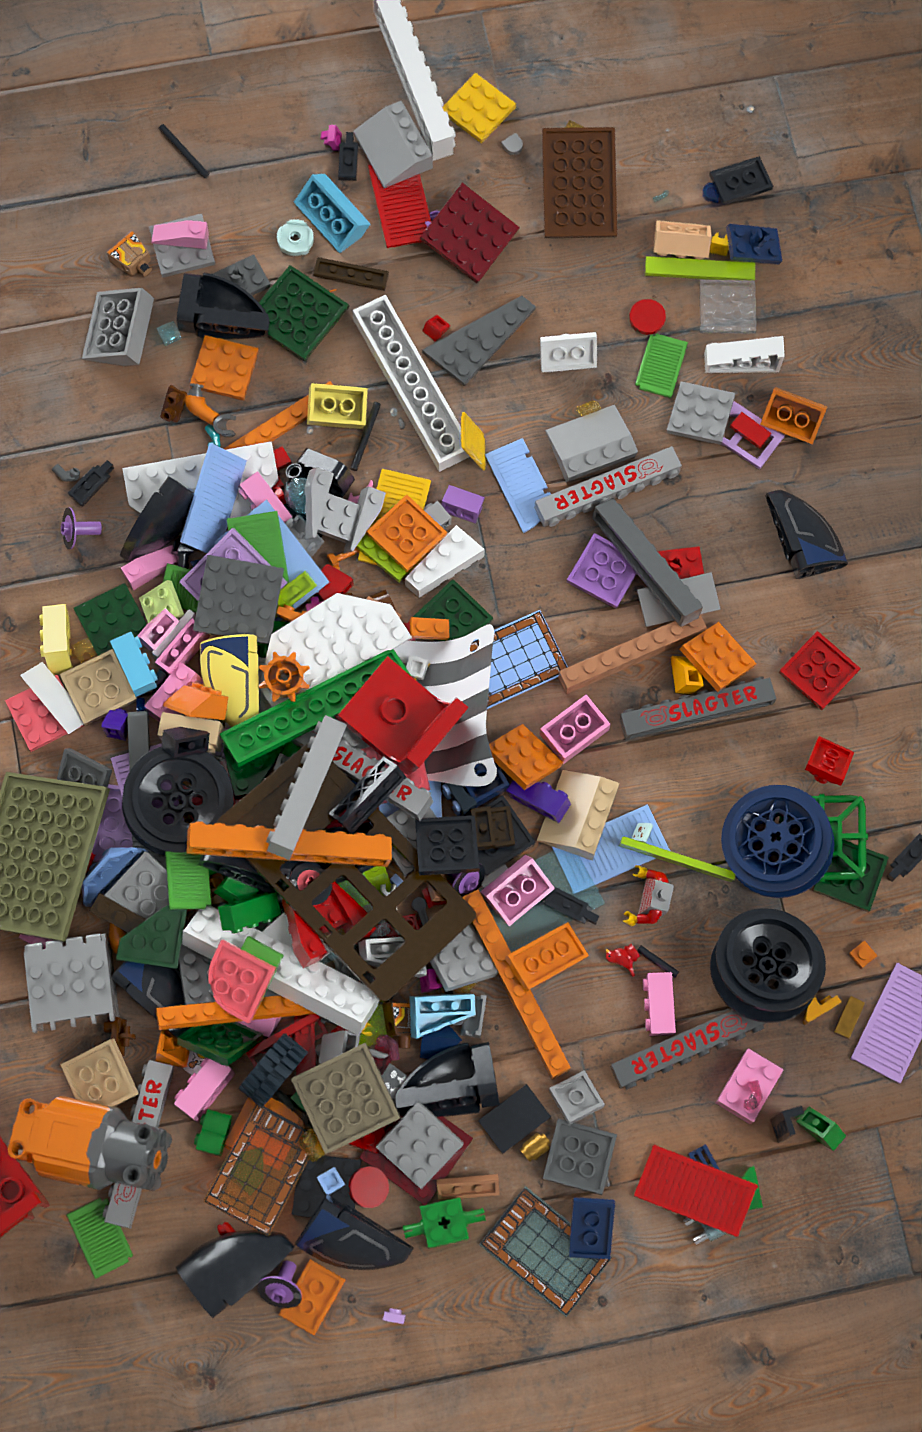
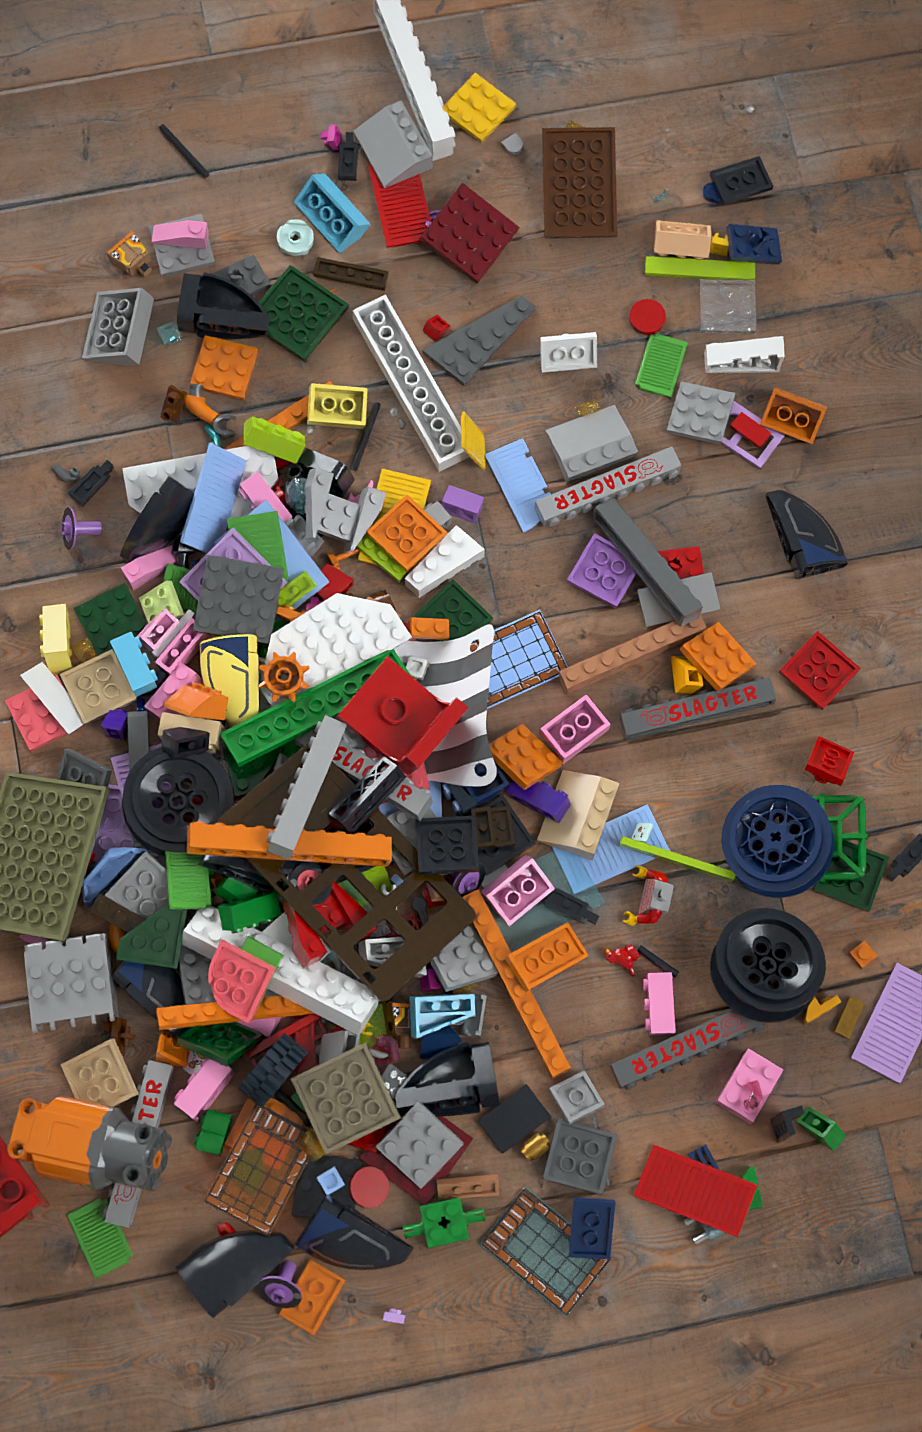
none -> lime slope [244,416,305,463]

